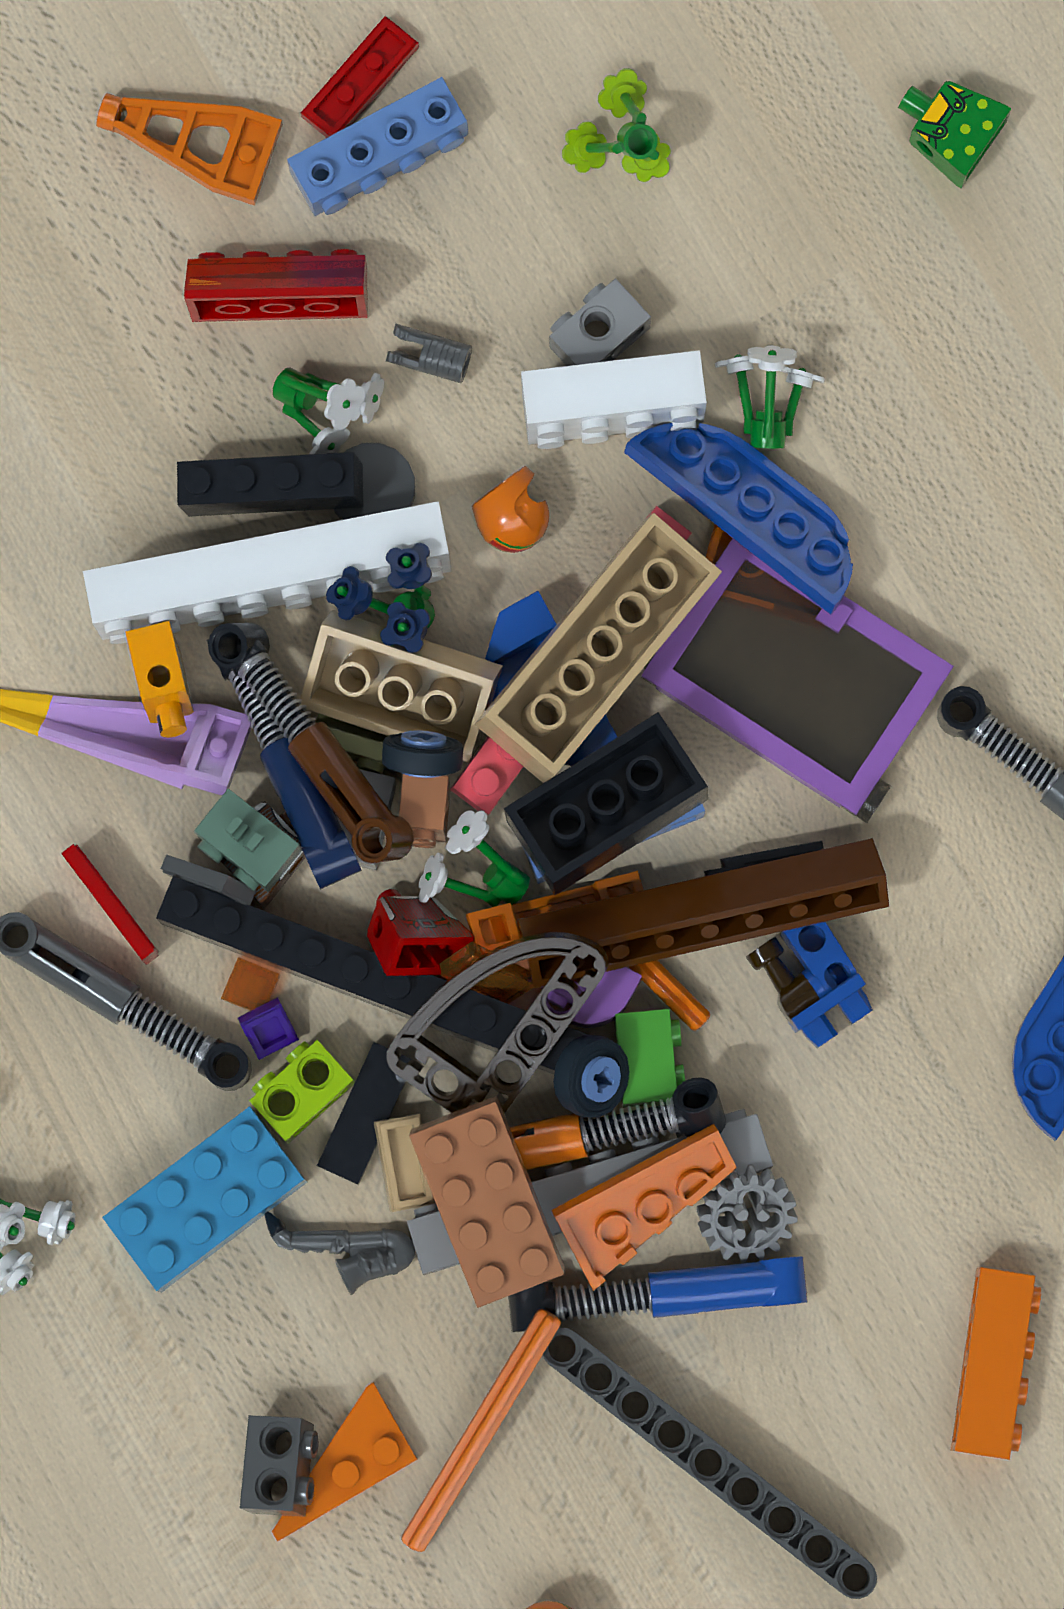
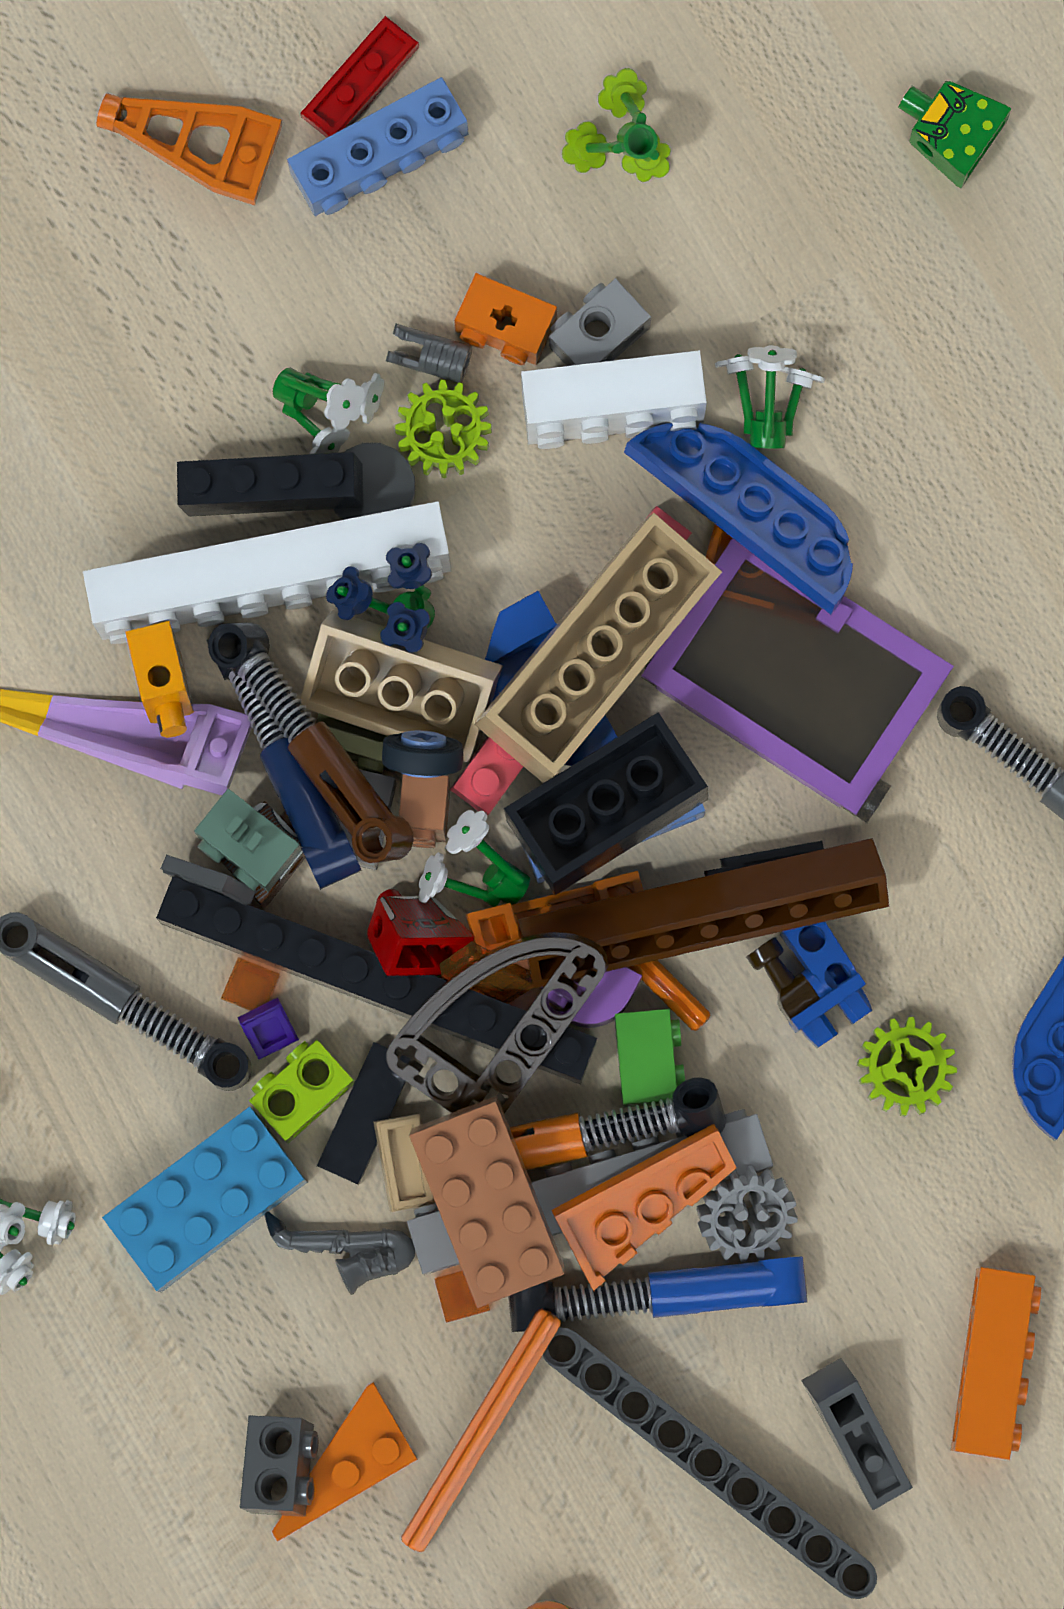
red tile [61,844,159,965] -> none
red slope [184,249,368,322] -> none
orange helmet [472,466,549,553] -> none
black wheel [553,1035,630,1117] -> none
none -> lime gear [395,379,492,478]
none -> clear orange tile [434,1271,490,1323]
none -> orange brick [454,273,557,365]
none -> dark grey slope [801,1358,913,1510]
none -> lime gear [857,1017,957,1117]

